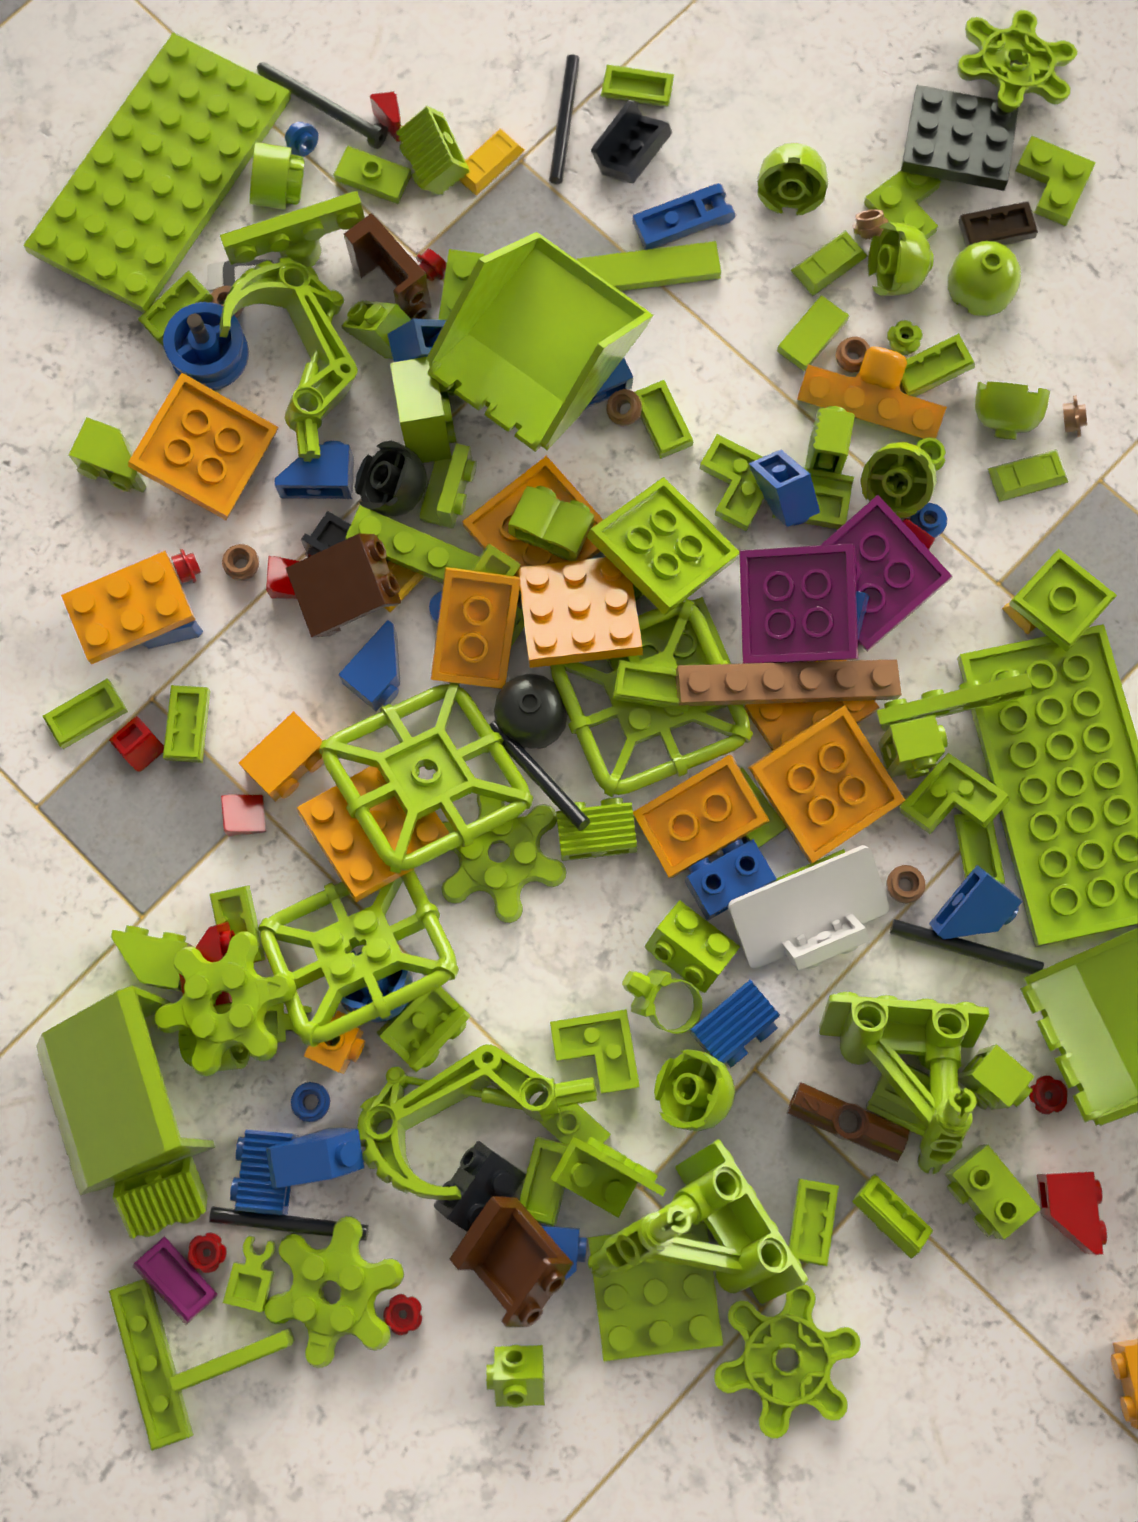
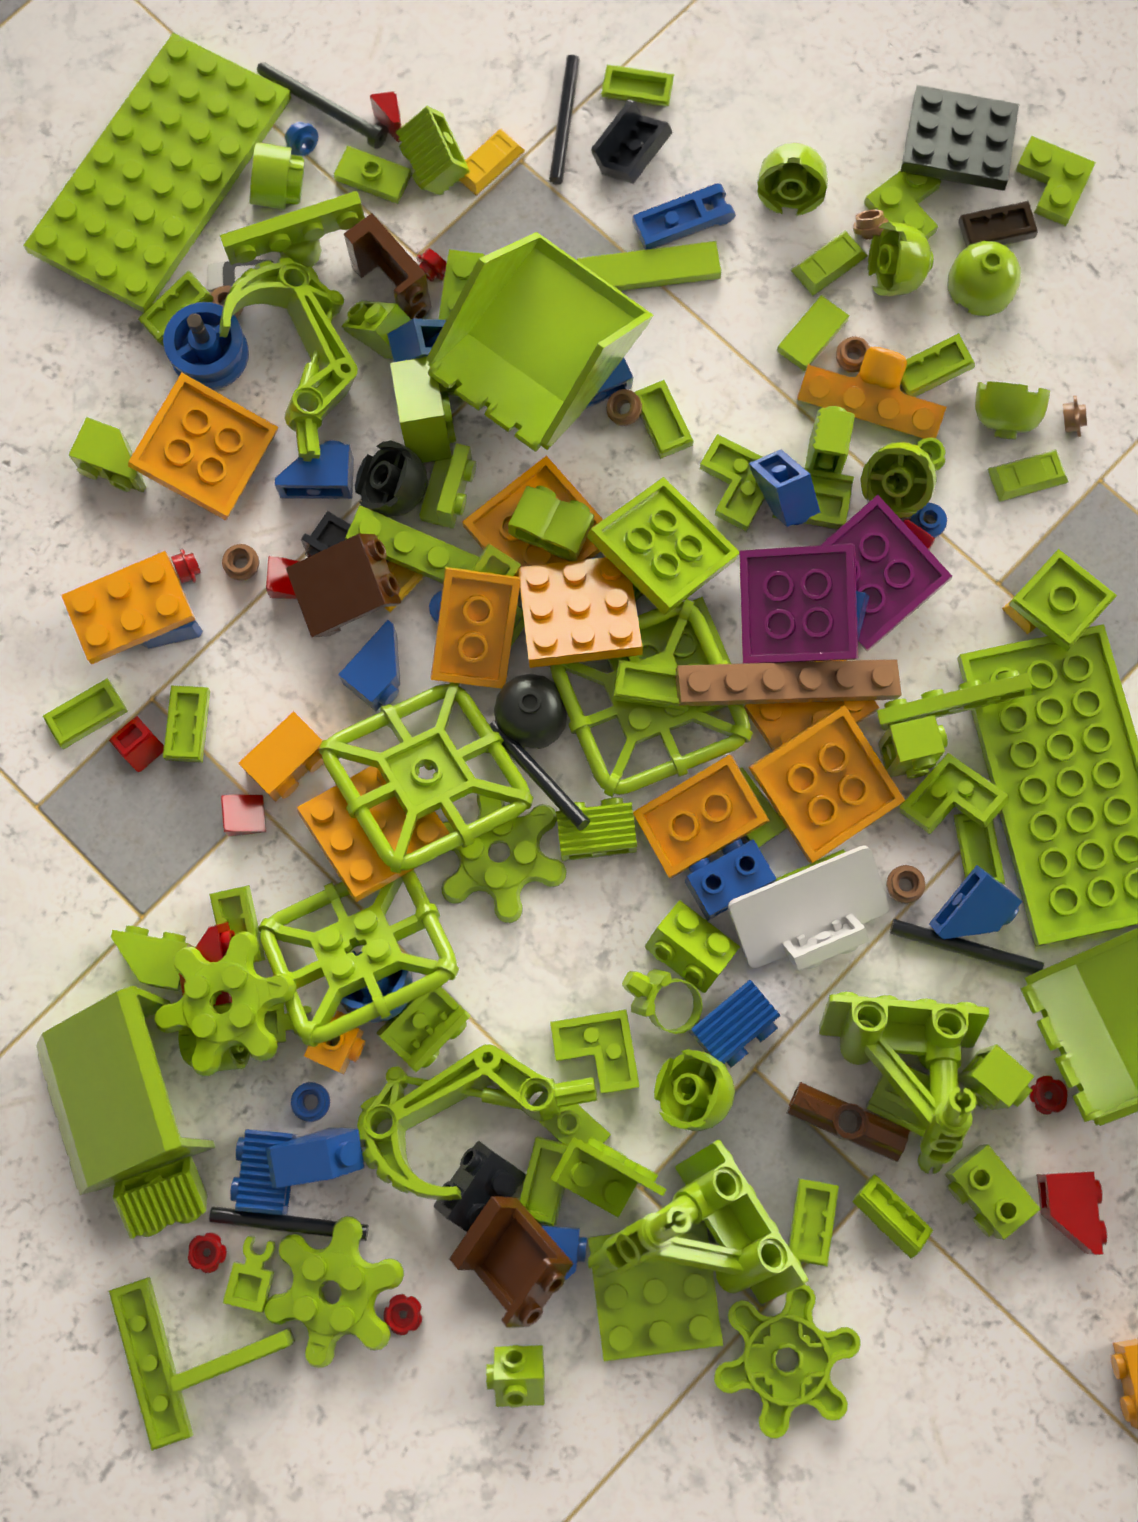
magenta tile [133,1236,218,1325] -> none
lime plate [887,320,923,355] -> none
lime plate [957,10,1077,112] -> none

